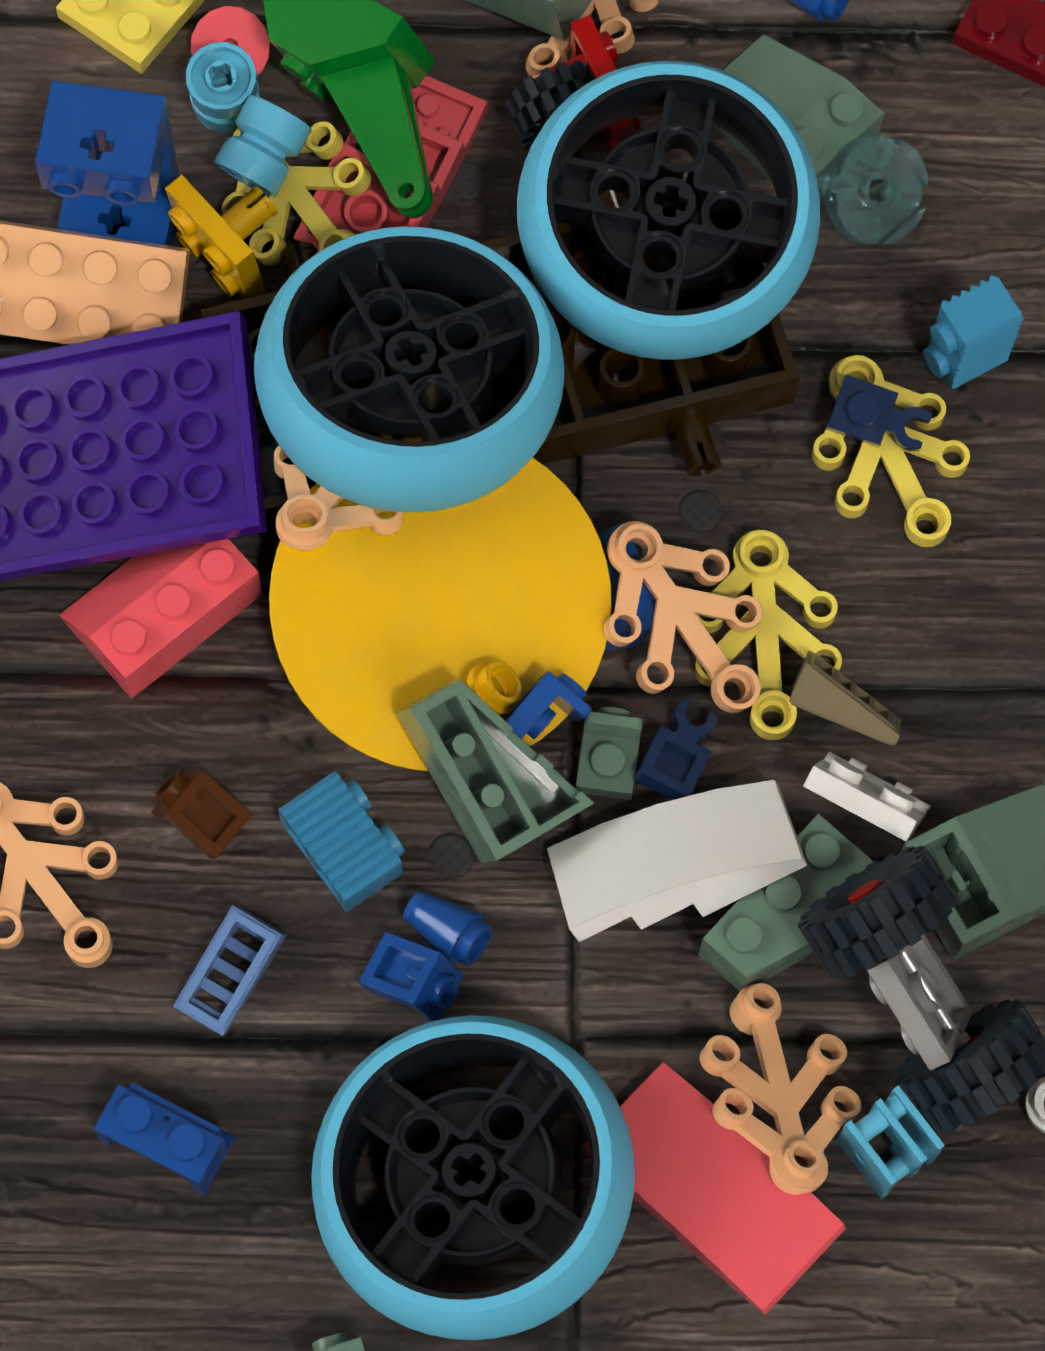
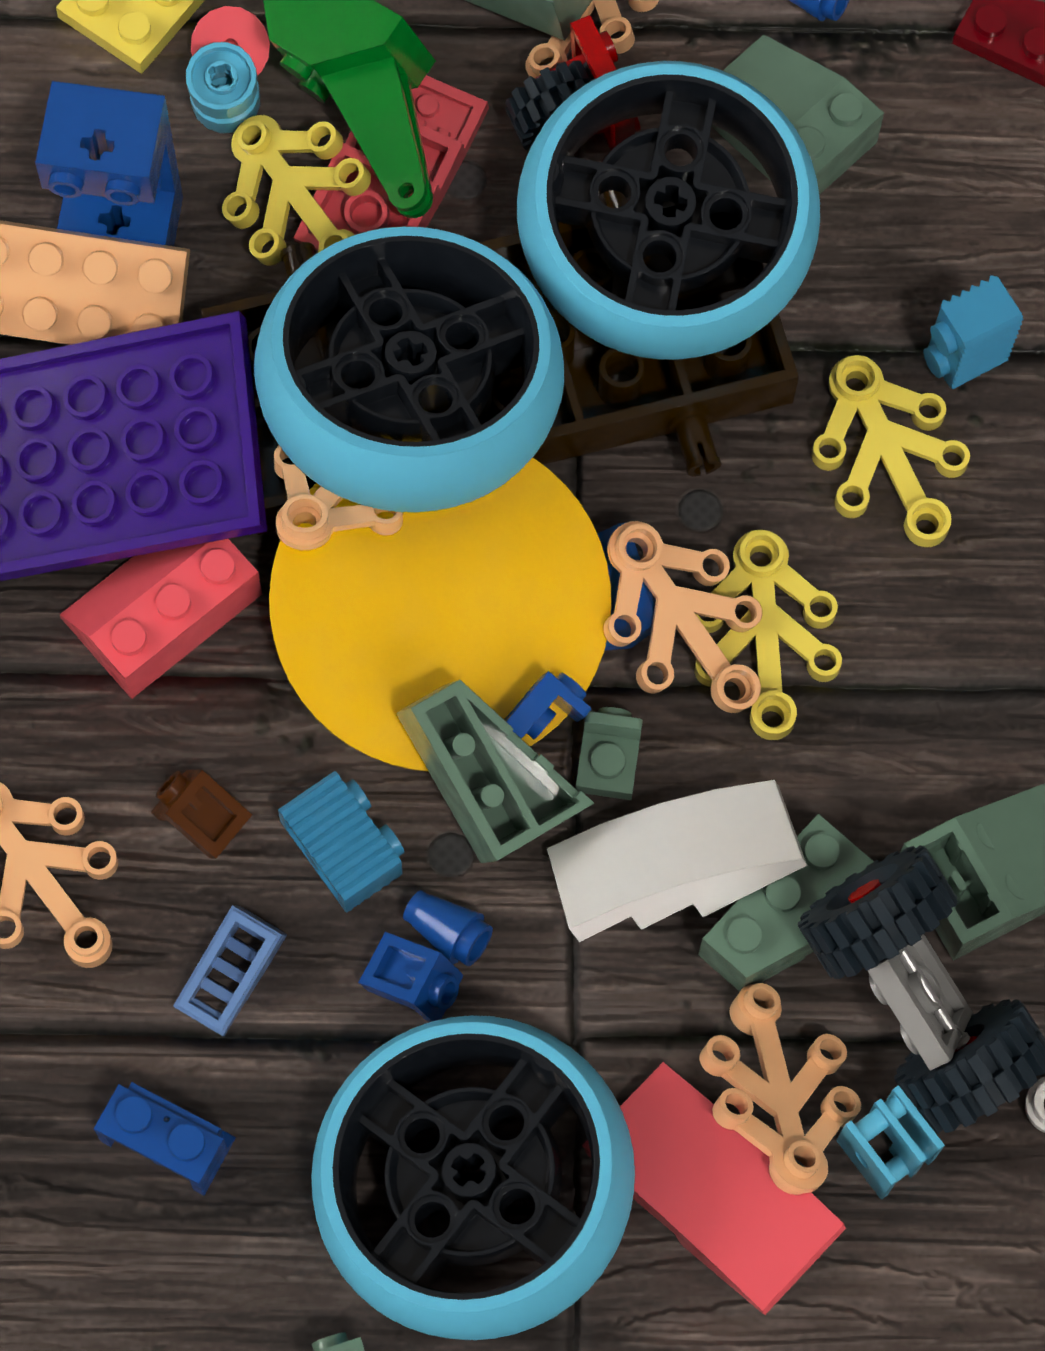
yellow plate [165,174,278,299] -> none
medium azure wheel [213,95,312,198] -> none
yellow plate [467,661,522,717] -> none
dark blue plate [633,698,717,800] -> none
dark tan slope [789,650,902,746] -> none
white plate [803,751,931,841] -> none
clear light blue plate [819,134,928,244] -> none
dark blue plate [826,375,932,451] -> none

